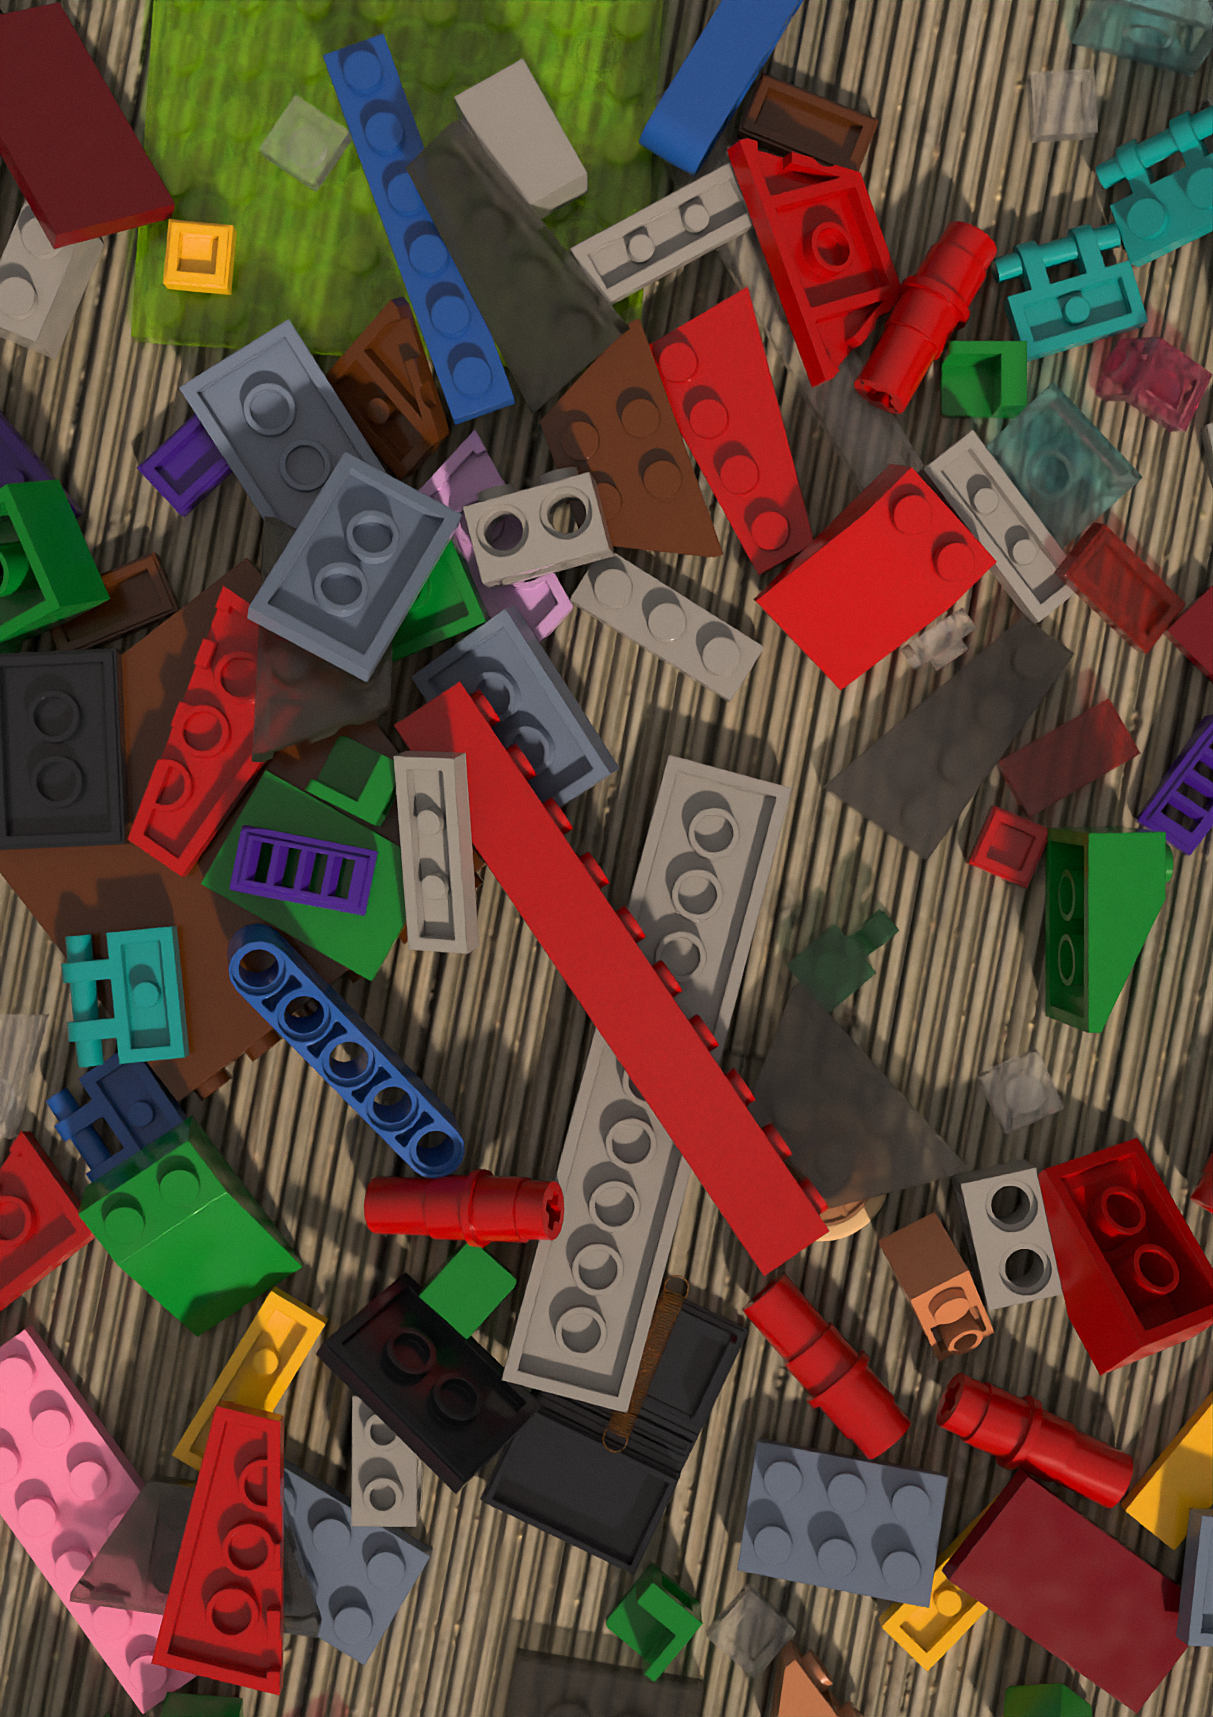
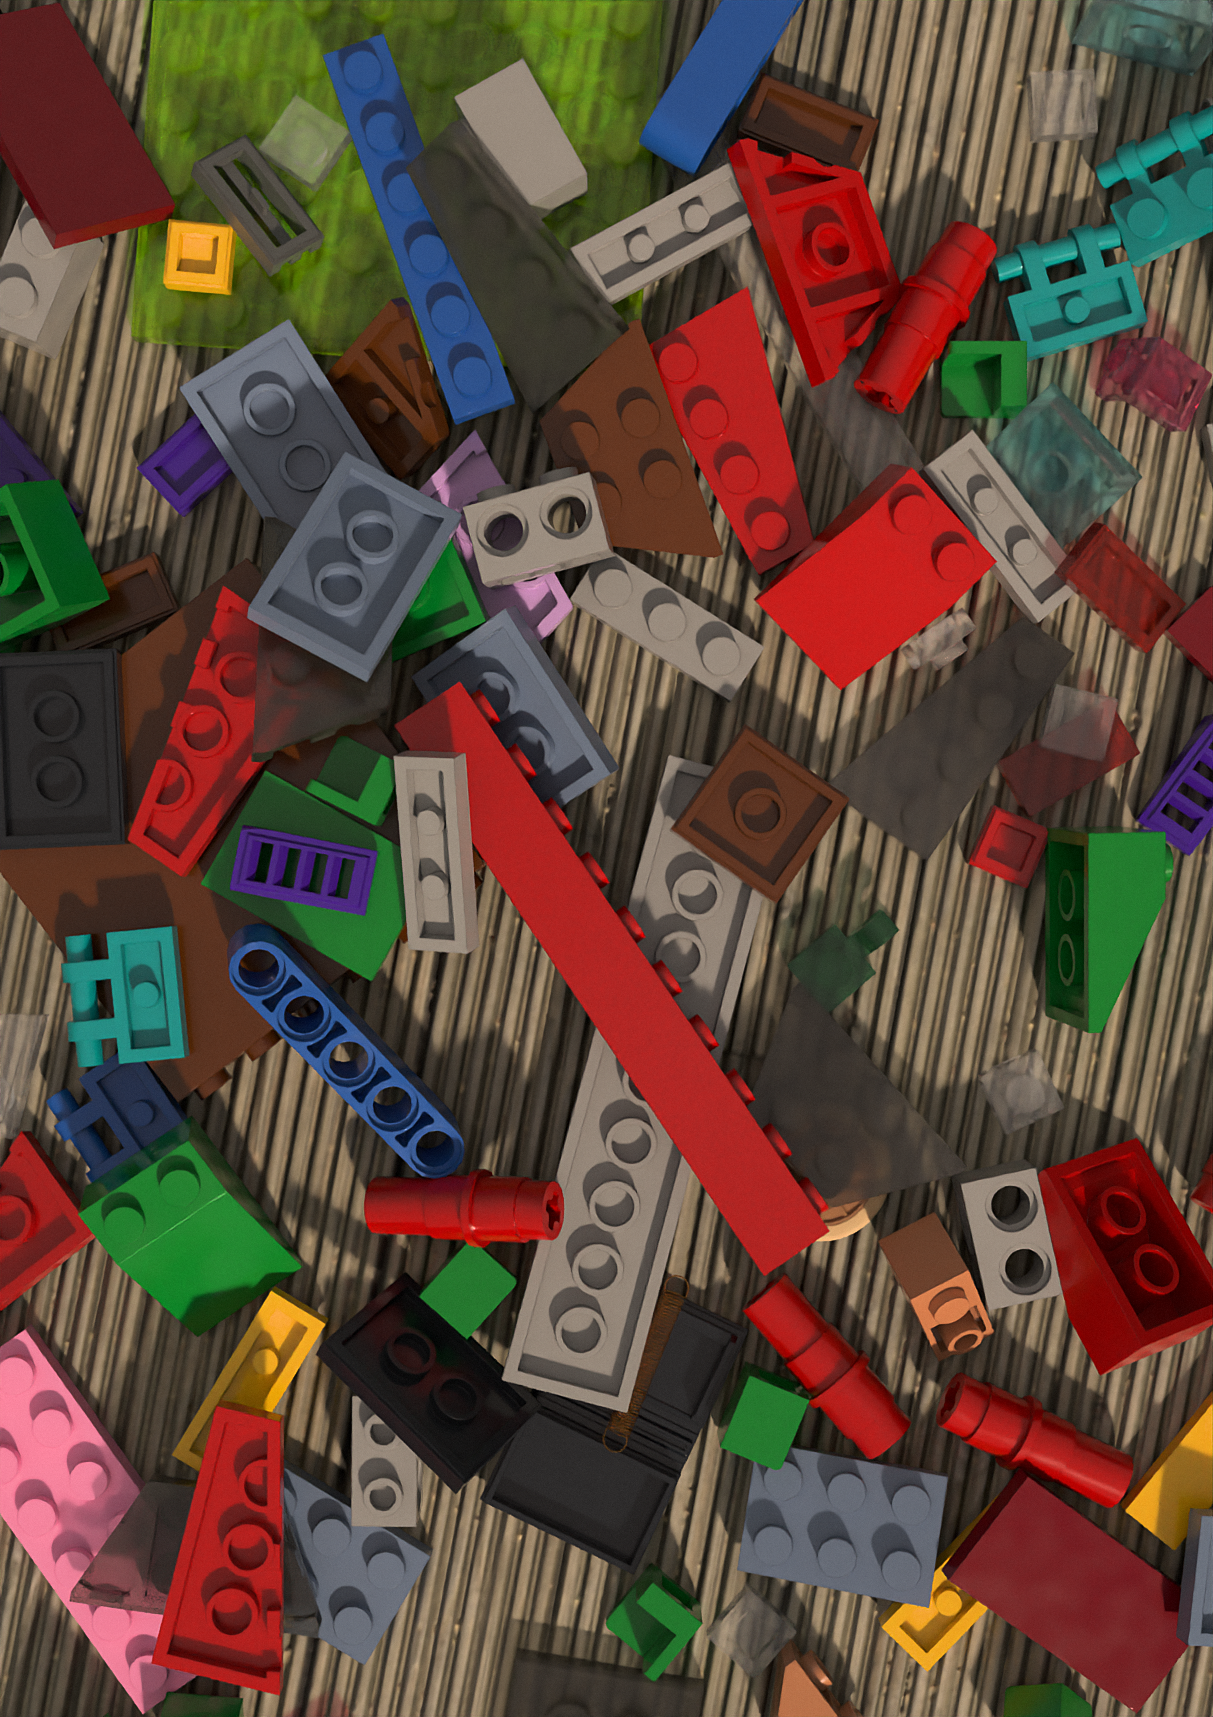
none -> dark grey tile [191,134,324,277]
none -> reddish brown tile [670,724,850,904]
none -> green panel [717,1361,809,1470]
none -> clear tile [1037,684,1119,763]

